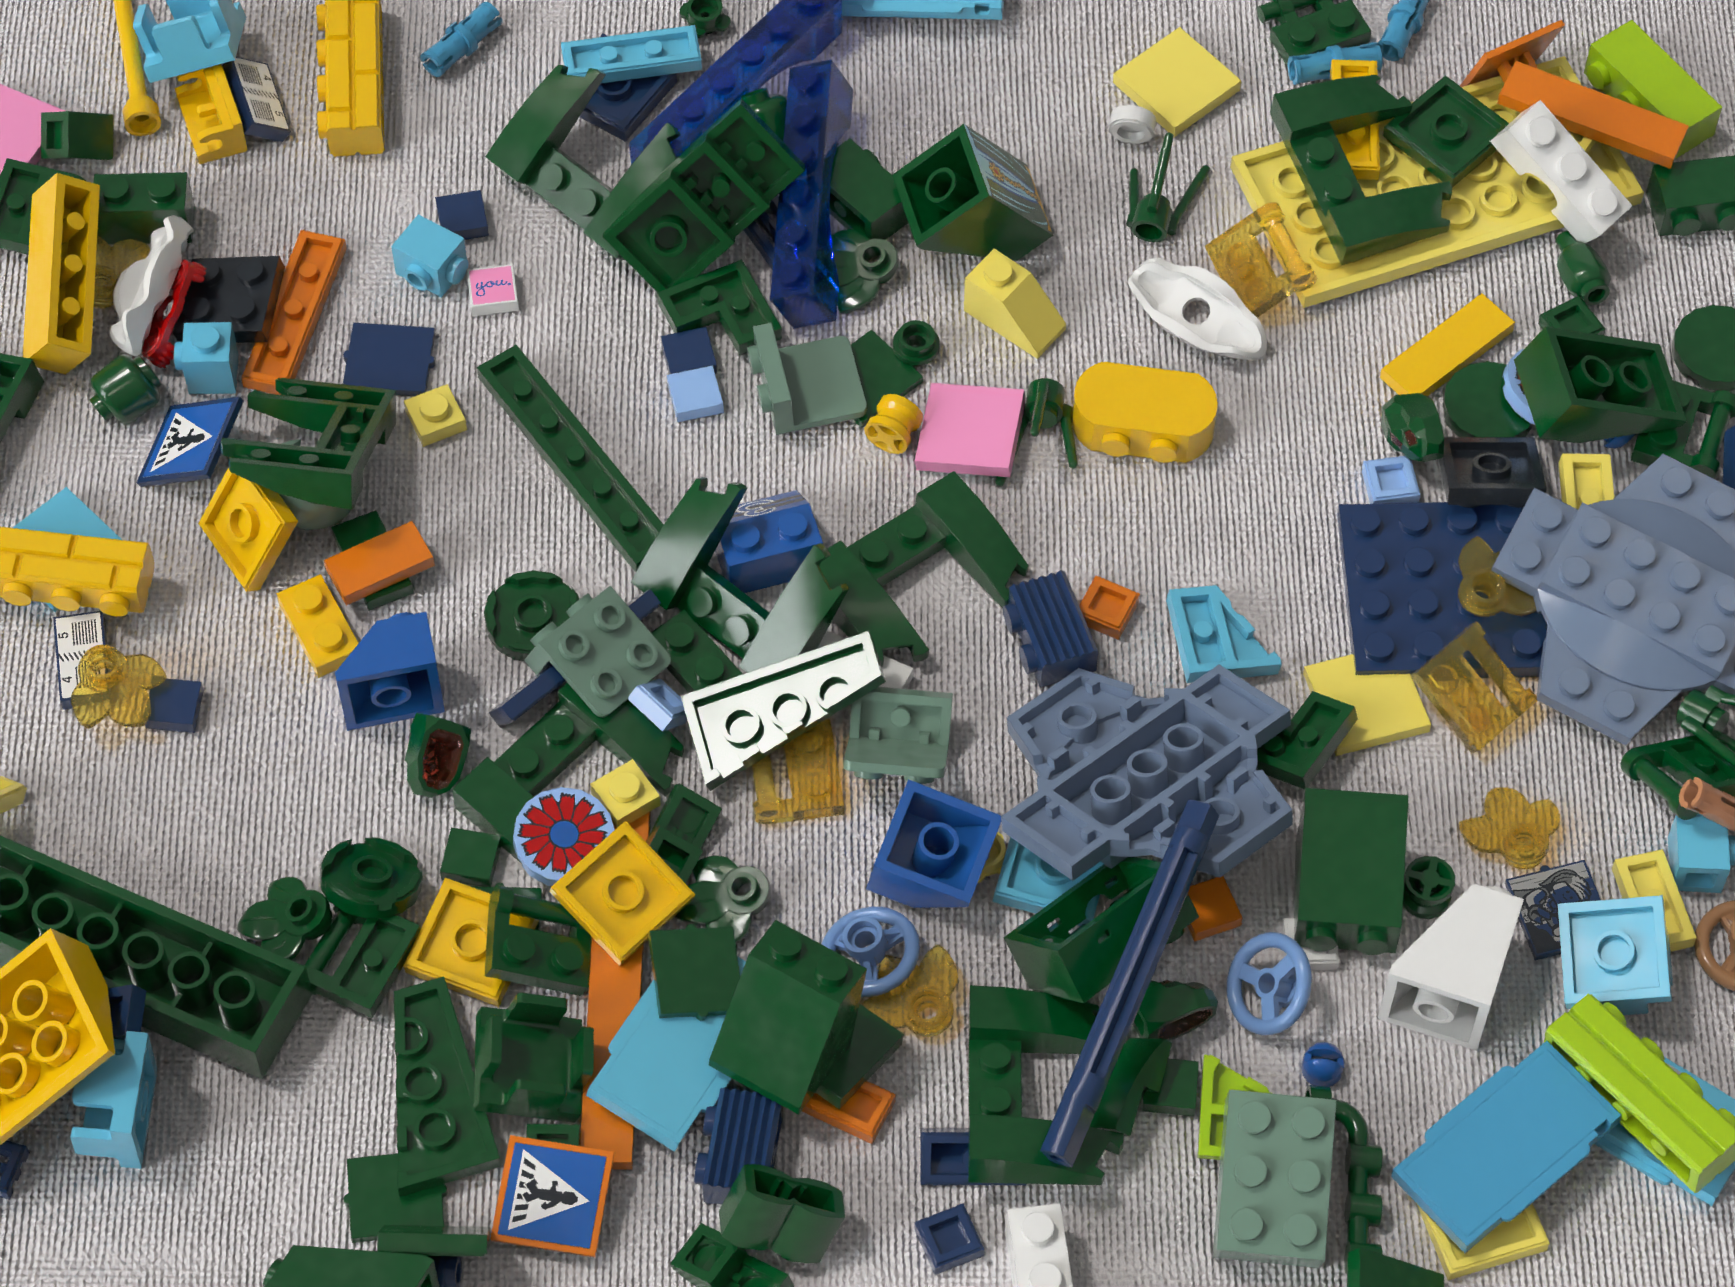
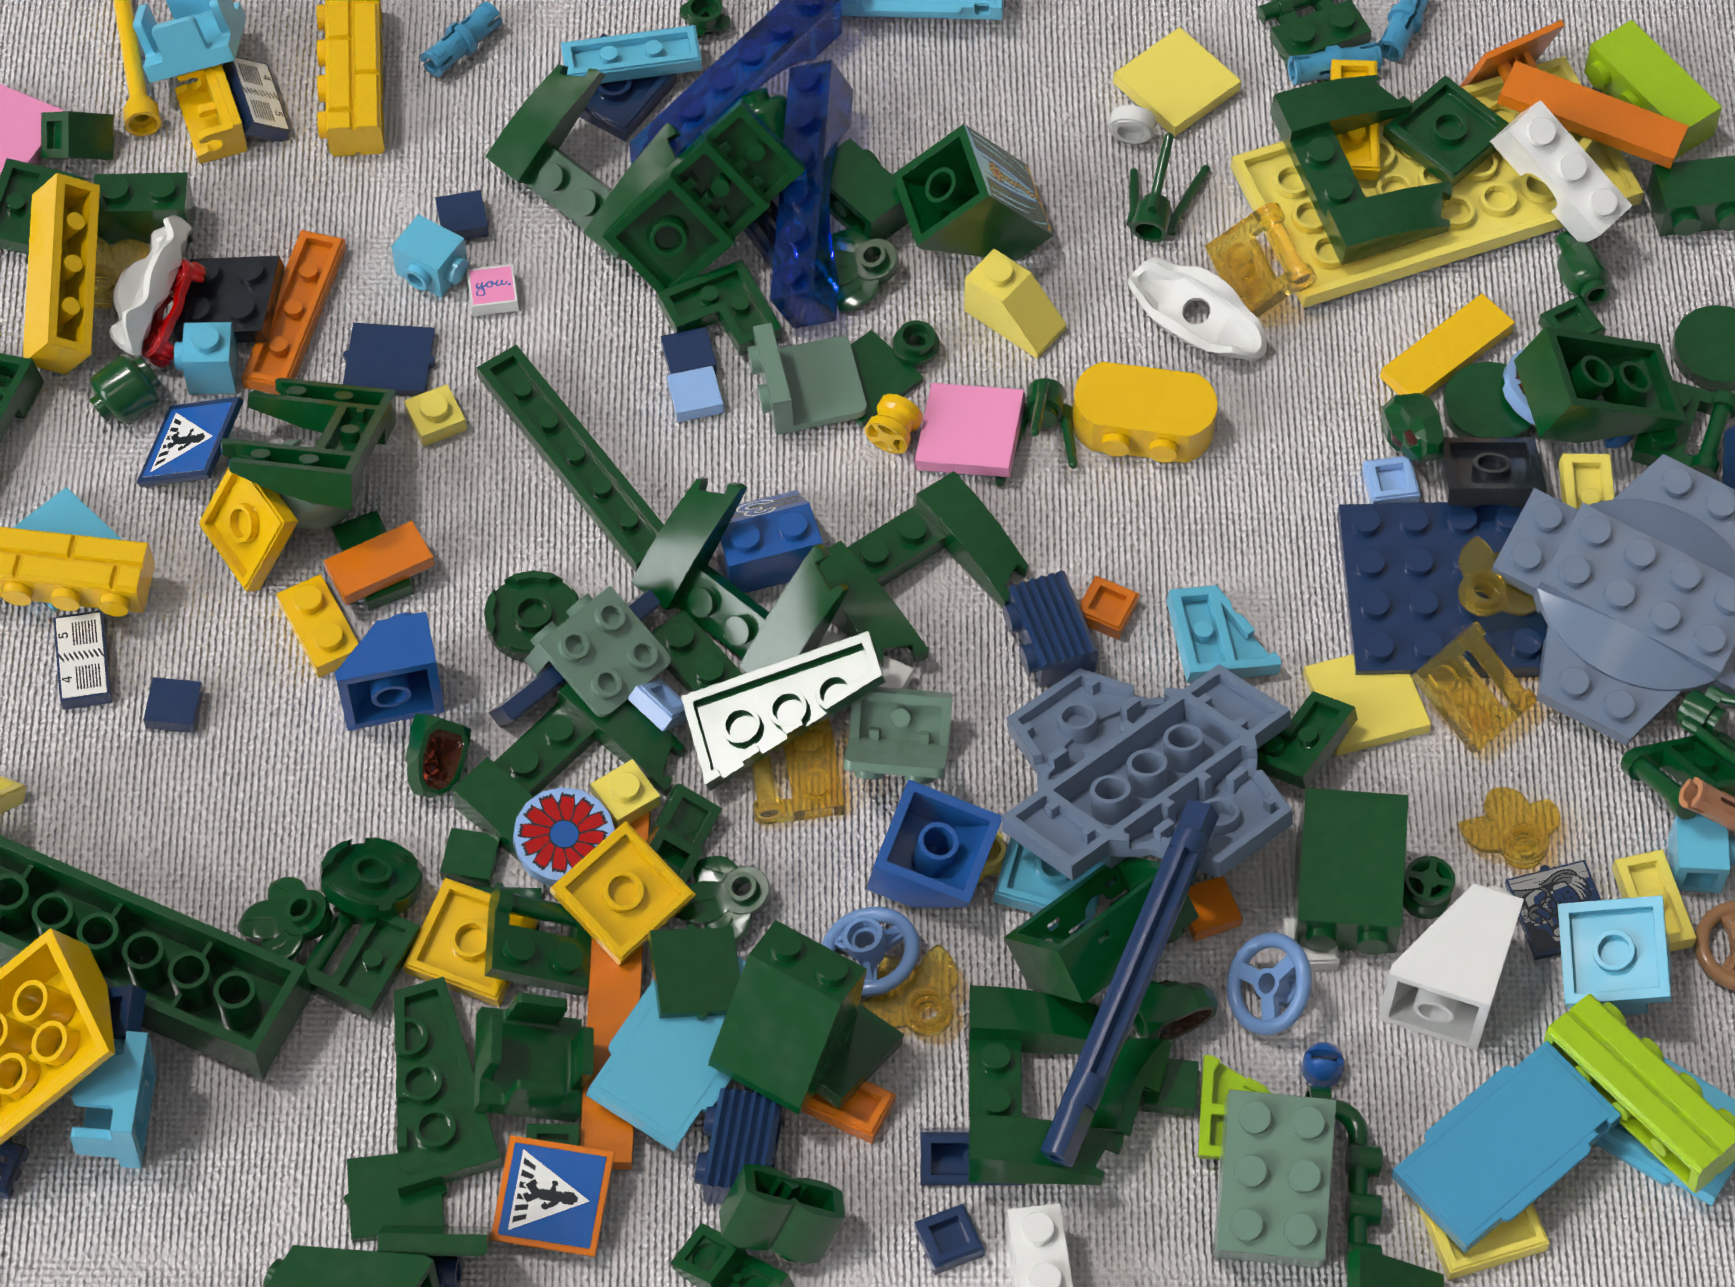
clear yellow plate [71,645,167,729] -> none

